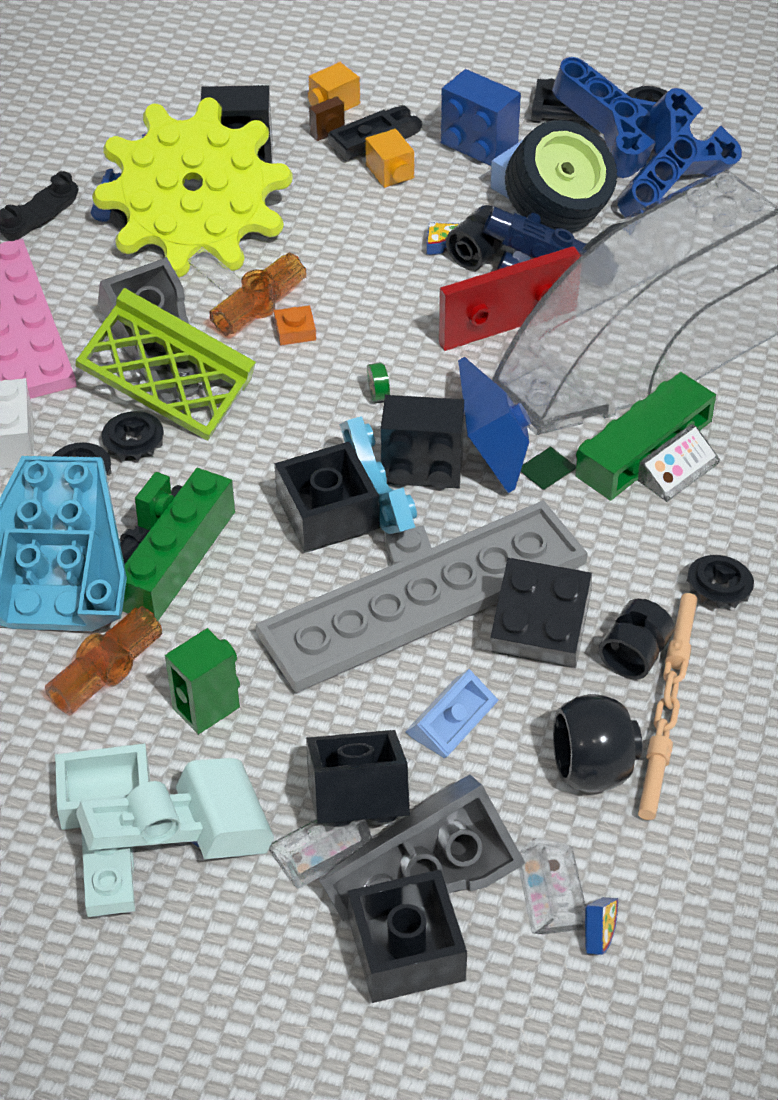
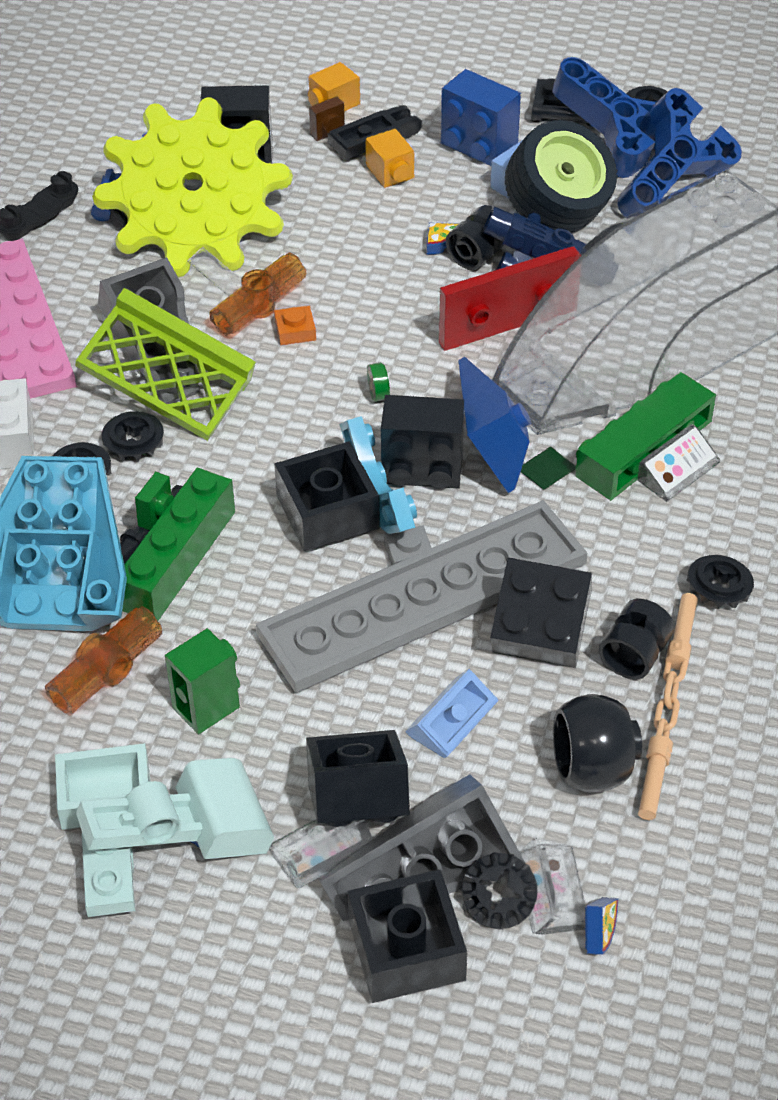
none -> black gear [462,852,538,929]

